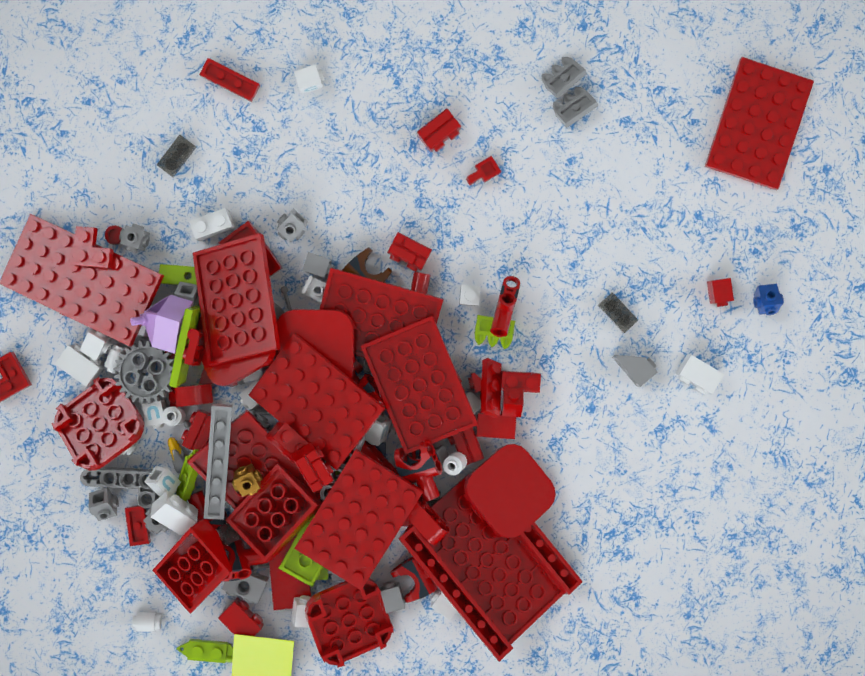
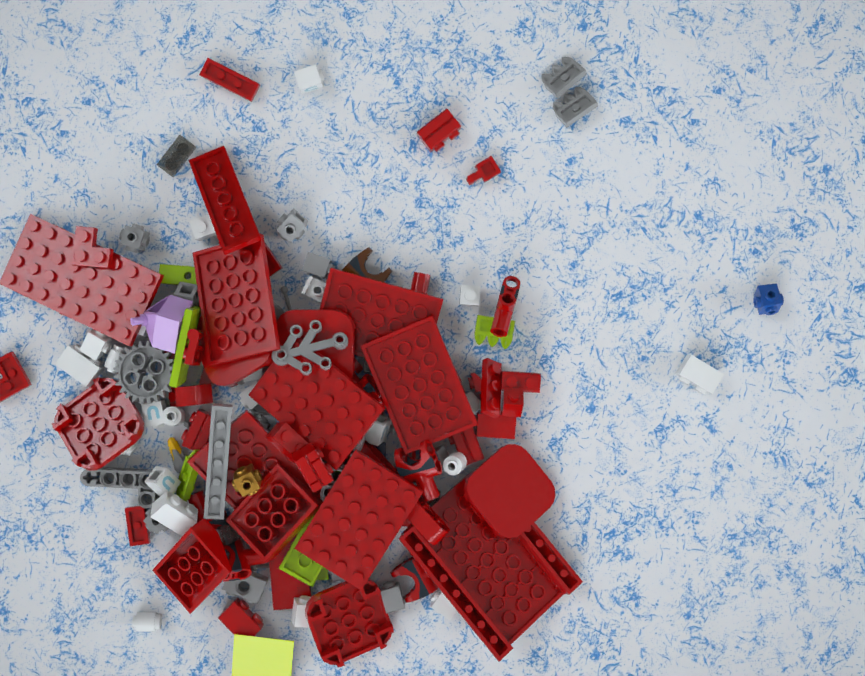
light grey brick [89,487,119,521] -> none
red tile [105,225,123,245] -> none
lime plate [176,639,233,663] -> none
red brick [387,232,432,272] -> none
clear smoke plate [597,292,638,333] -> none
light grey slope [612,355,658,387] -> none
red plate [704,57,814,190] -> none
red brick [707,278,734,307] -> none
none -> red plate [188,146,262,255]
none -> light grey plant [272,320,348,375]

